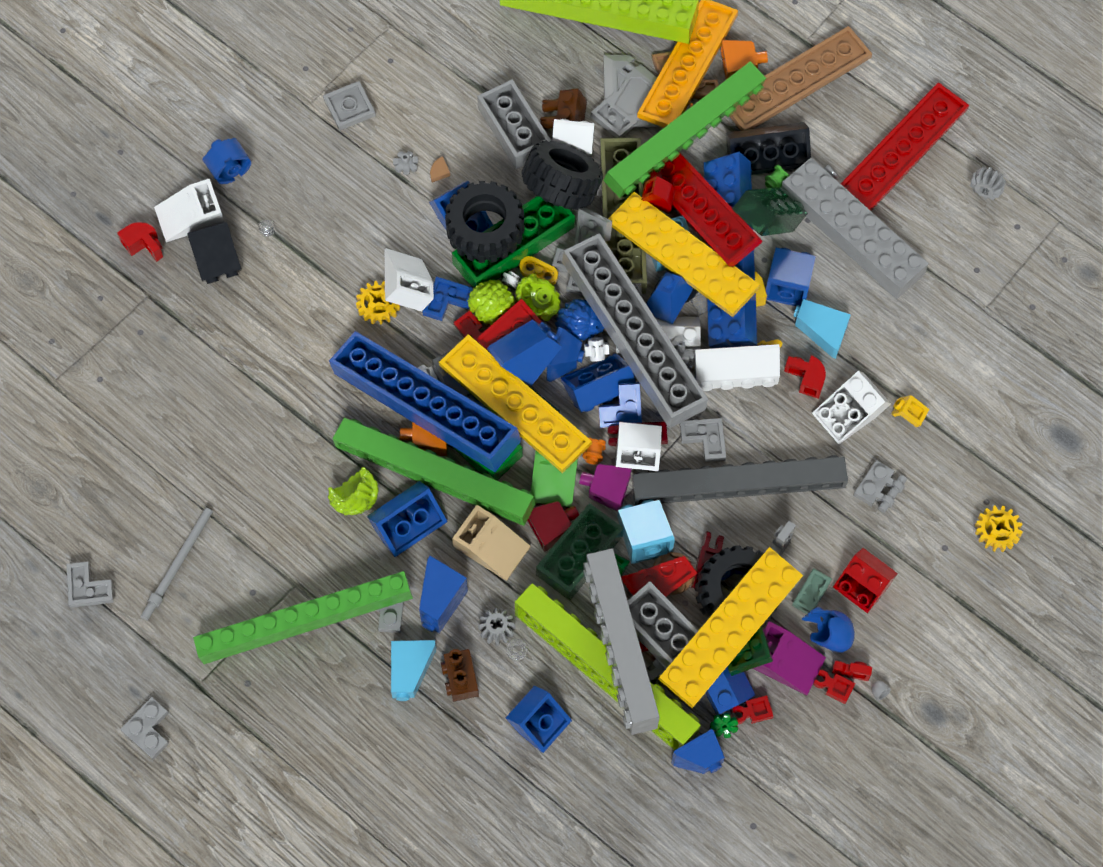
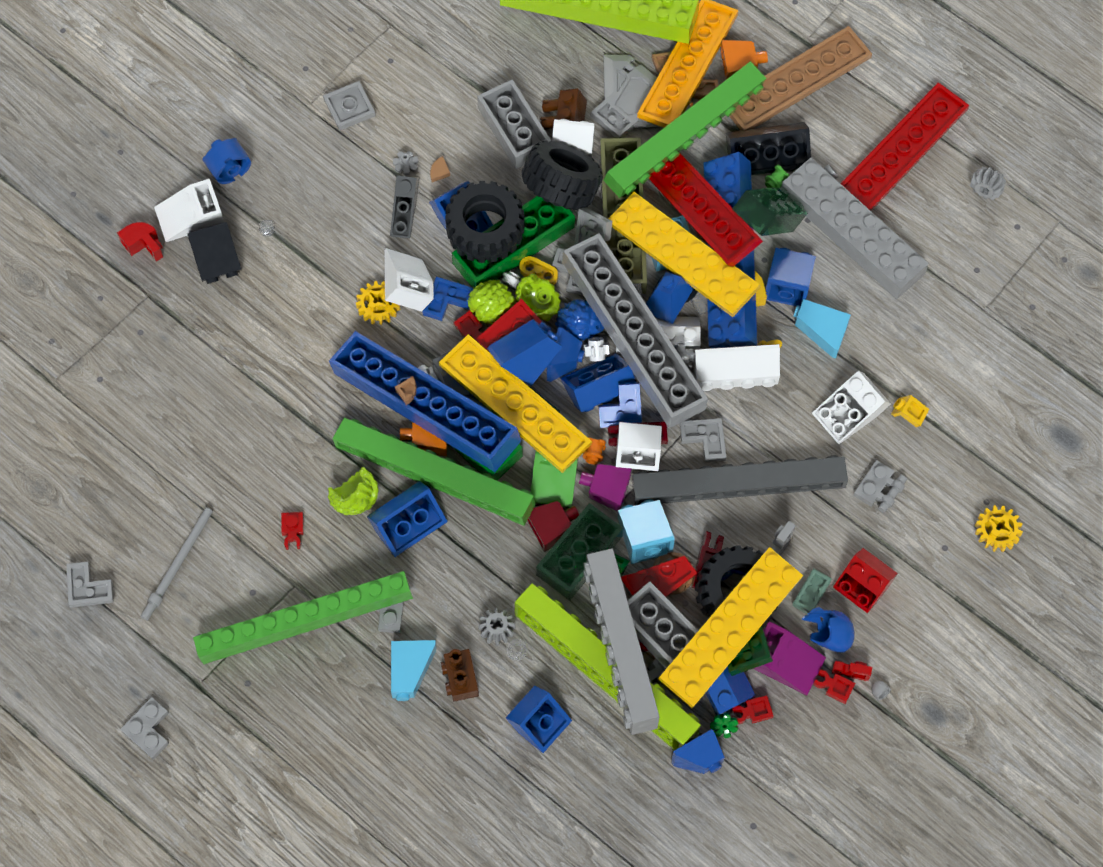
blue slope [419,556,468,633] -> none
tan slope [452,505,531,581] -> none
red brick [641,176,675,213] -> none
red brick [784,355,826,399] -> none
none -> red plate [281,512,304,550]
none -> dark grey slope [390,176,420,239]
none -> medium nougat tile [395,376,417,405]

